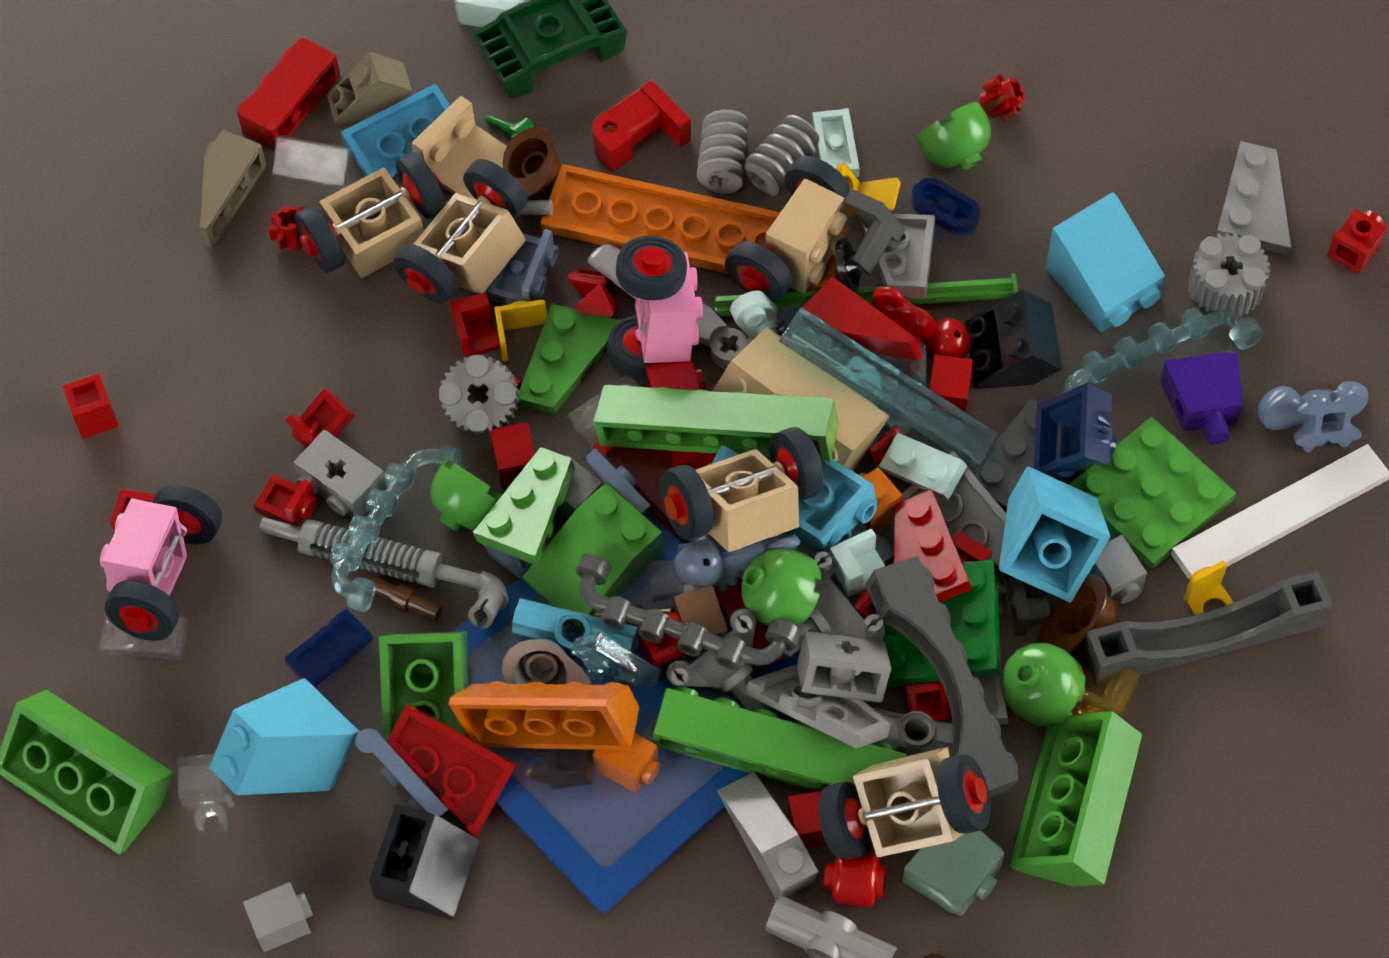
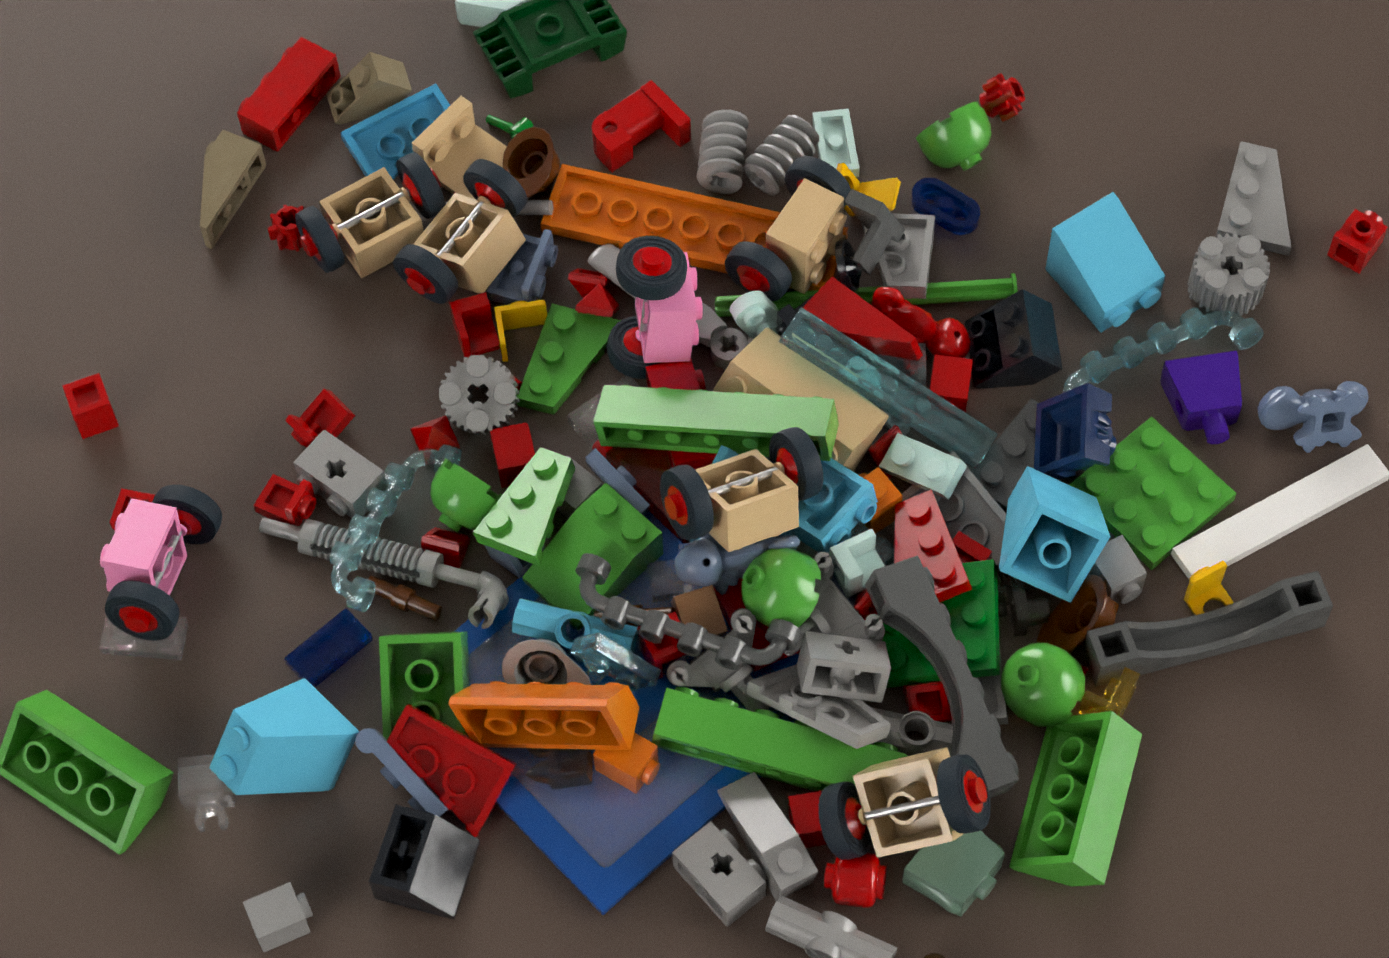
clear plate [273,135,352,186] -> none
none -> red slope [410,415,460,462]
none -> red slope [421,527,470,568]
none -> light grey brick [672,821,767,927]

